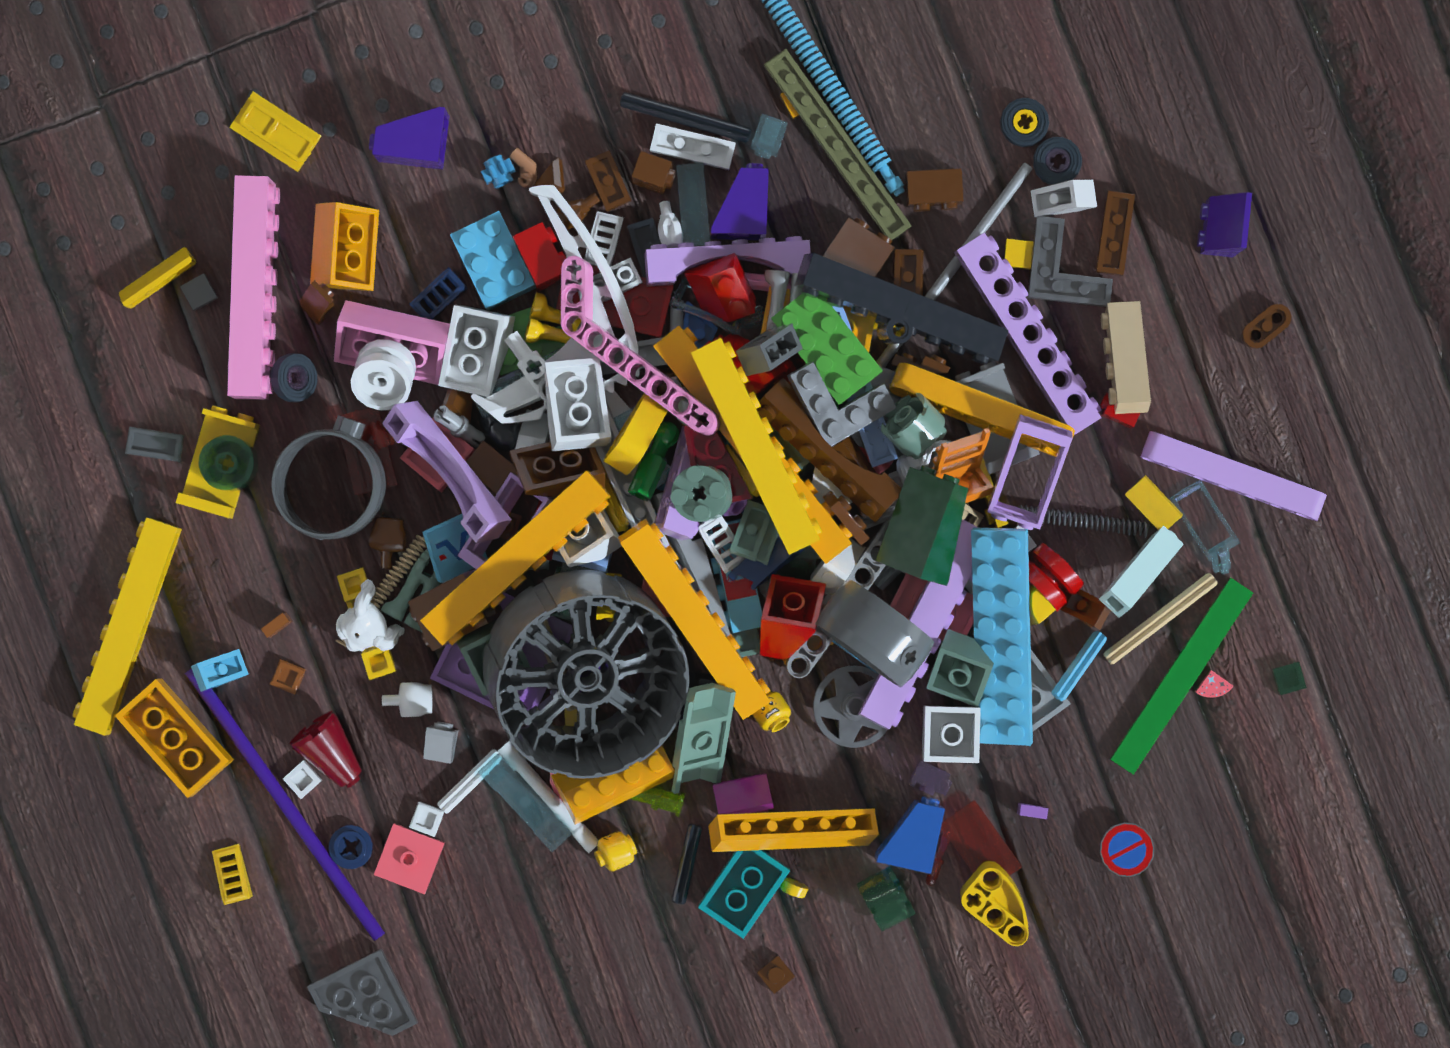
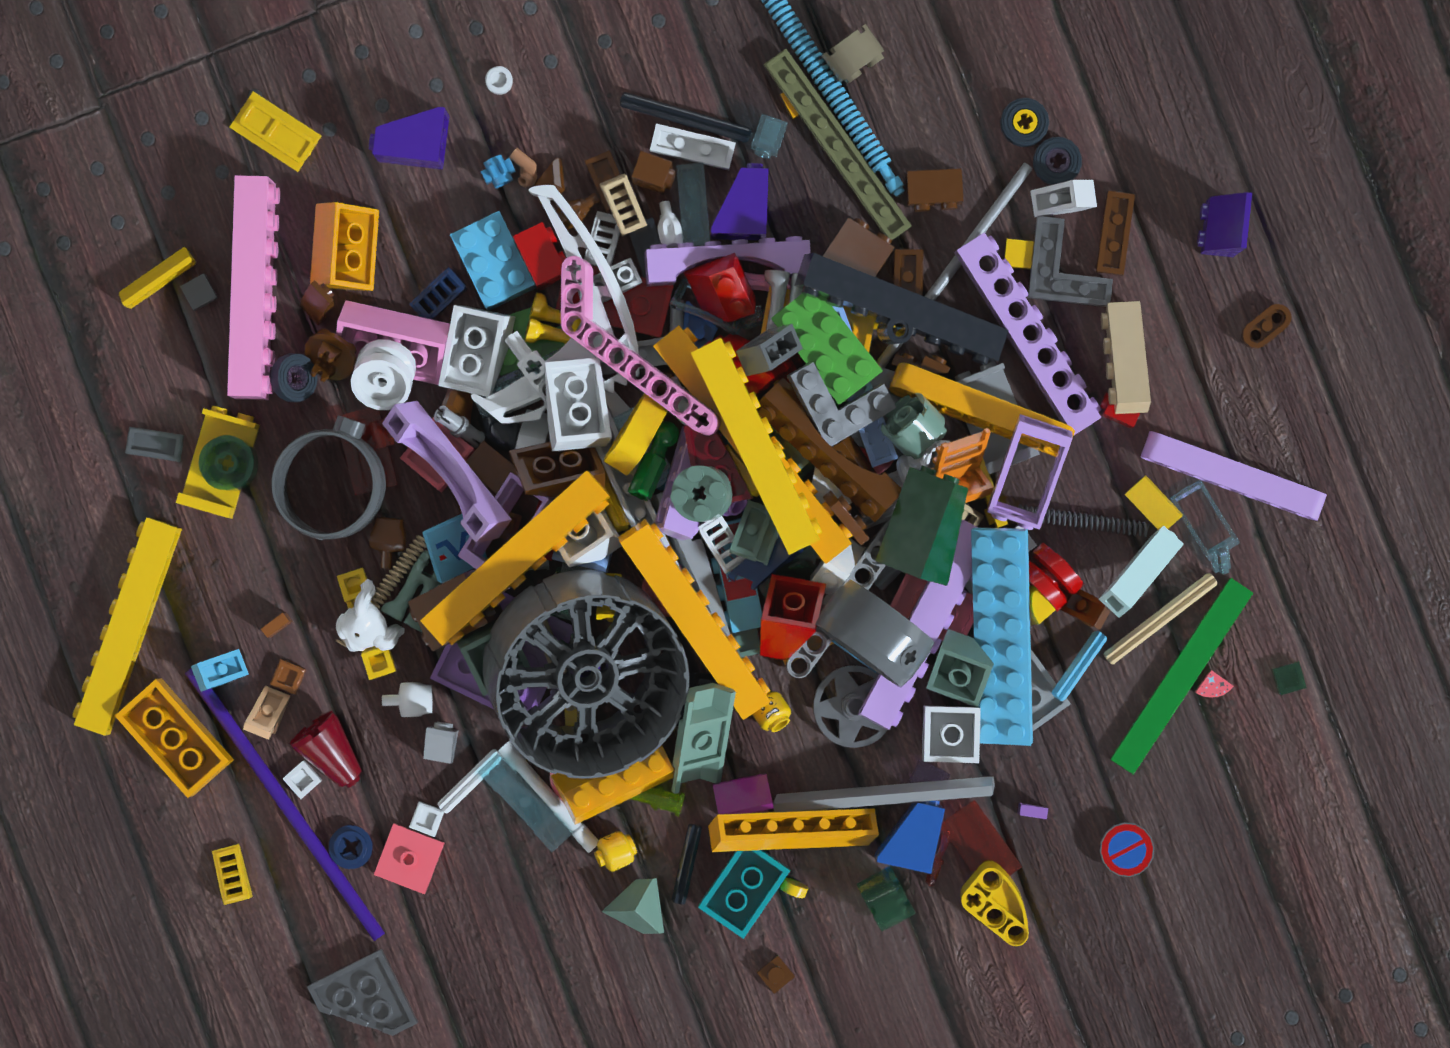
none -> light nougat slope [243,686,290,740]
none -> reddish brown plate [305,329,357,382]
none -> white tile [485,66,513,95]
none -> tan slope [599,174,647,236]
none -> sand green slope [602,878,664,934]
none -> light grey tile [773,776,995,812]
none -> dark tan brick [821,24,885,84]

